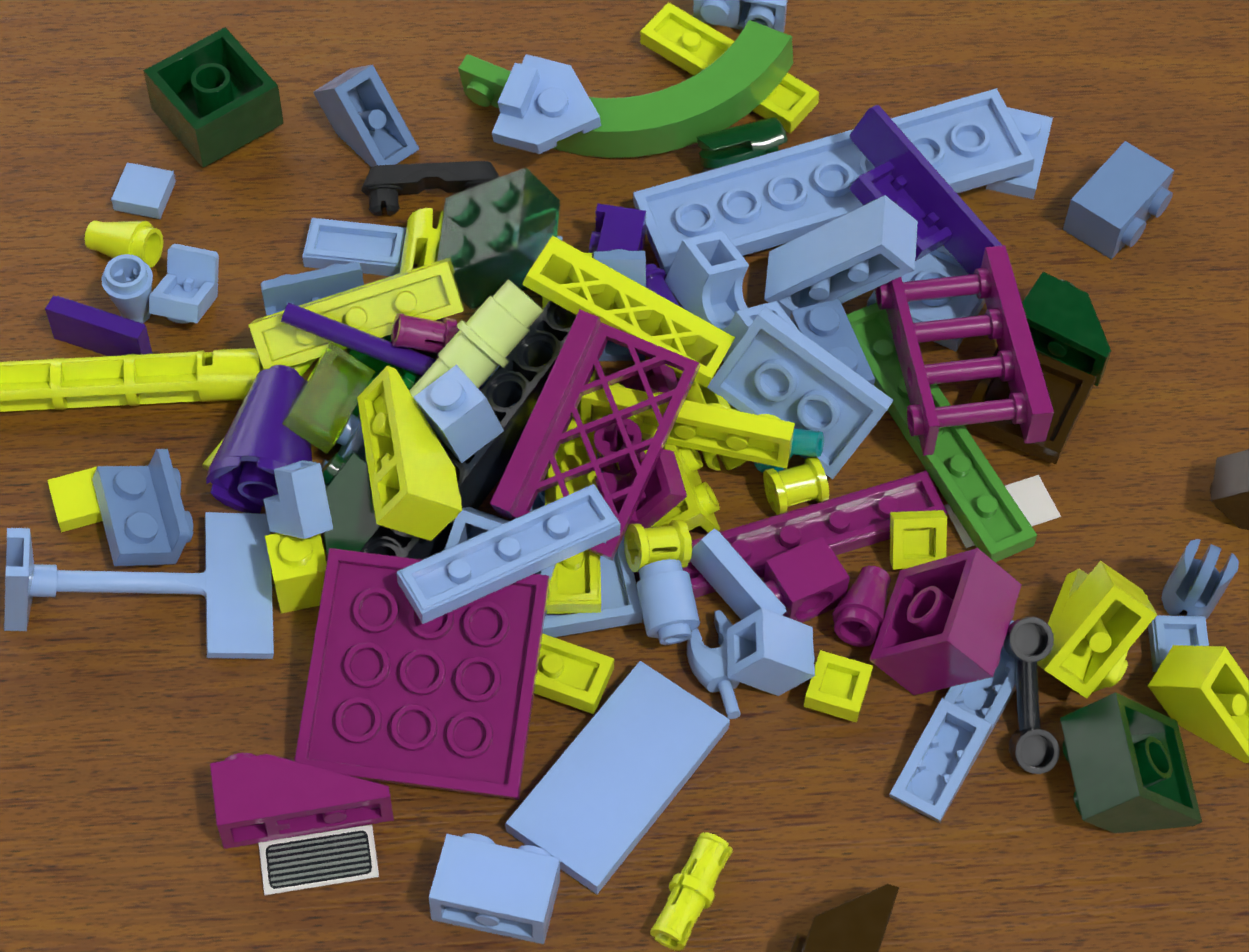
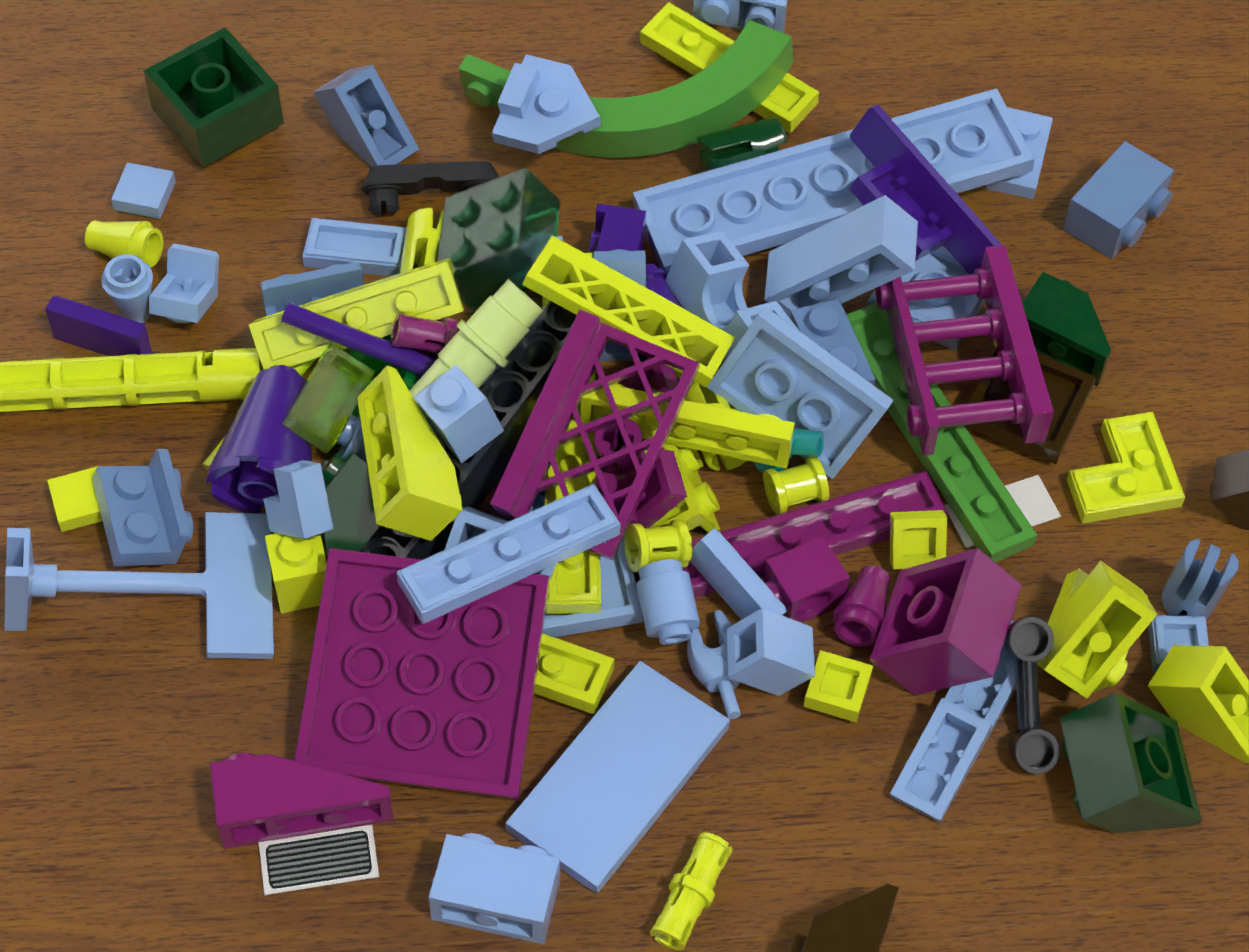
none -> neon yellow tile [1066,412,1185,524]

